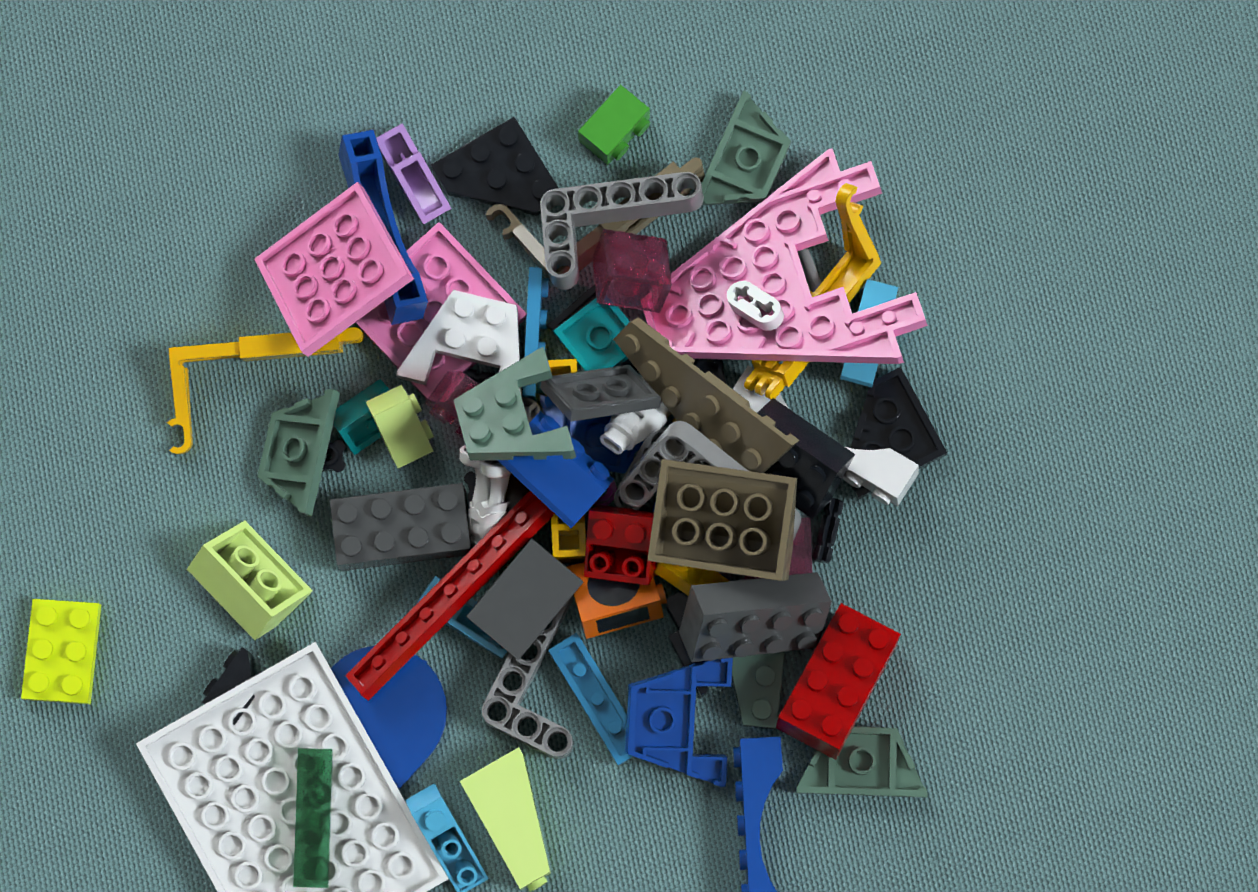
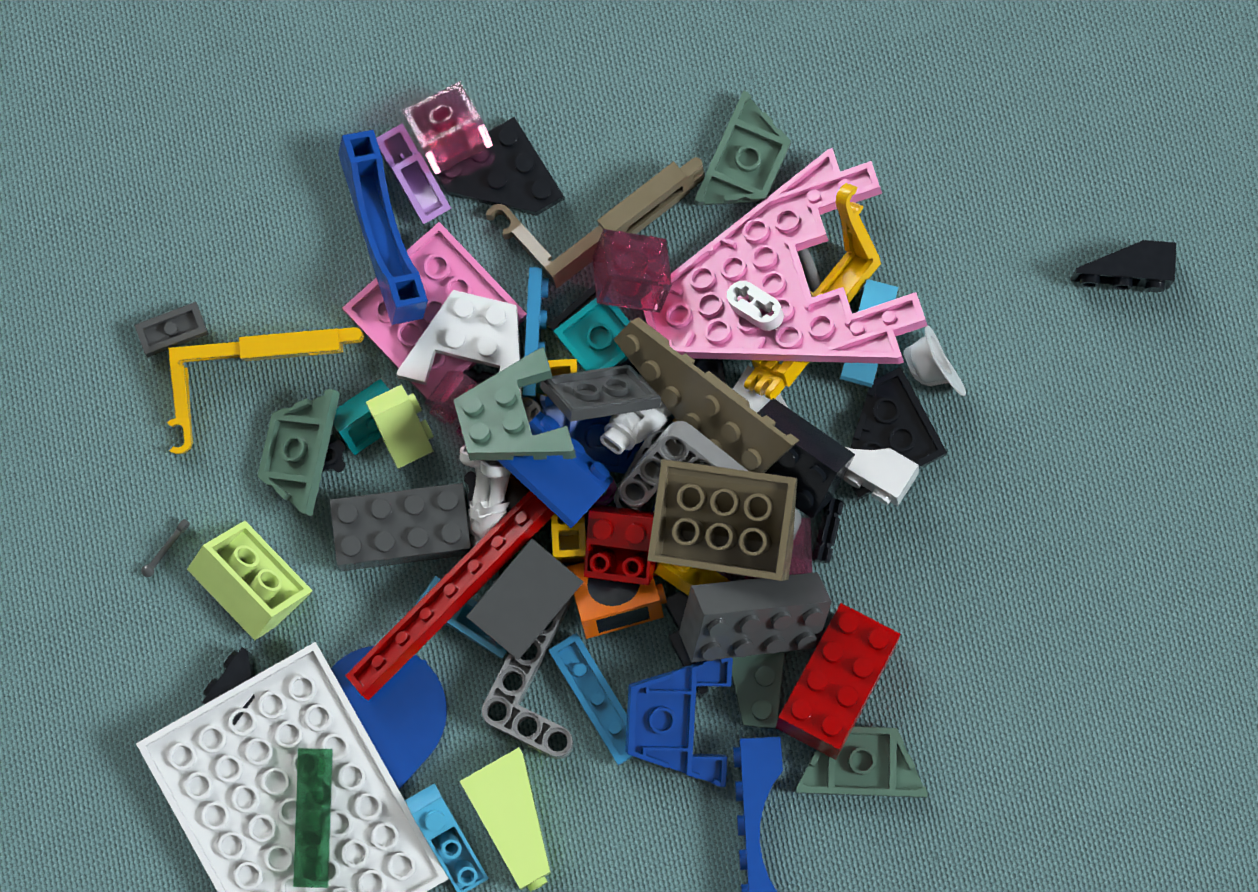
neon yellow plate [21,599,102,705] -> none
bright pink plate [254,182,414,357] -> none
light grey beam [540,172,704,290] -> none
bright green brick [578,84,650,165] -> none
none -> dark grey plate [134,302,209,358]
none -> dark grey hinge [141,519,190,577]
none -> clear pink brick [402,81,493,175]
none -> white piece [903,326,966,396]
none -> black slope [1071,240,1176,292]

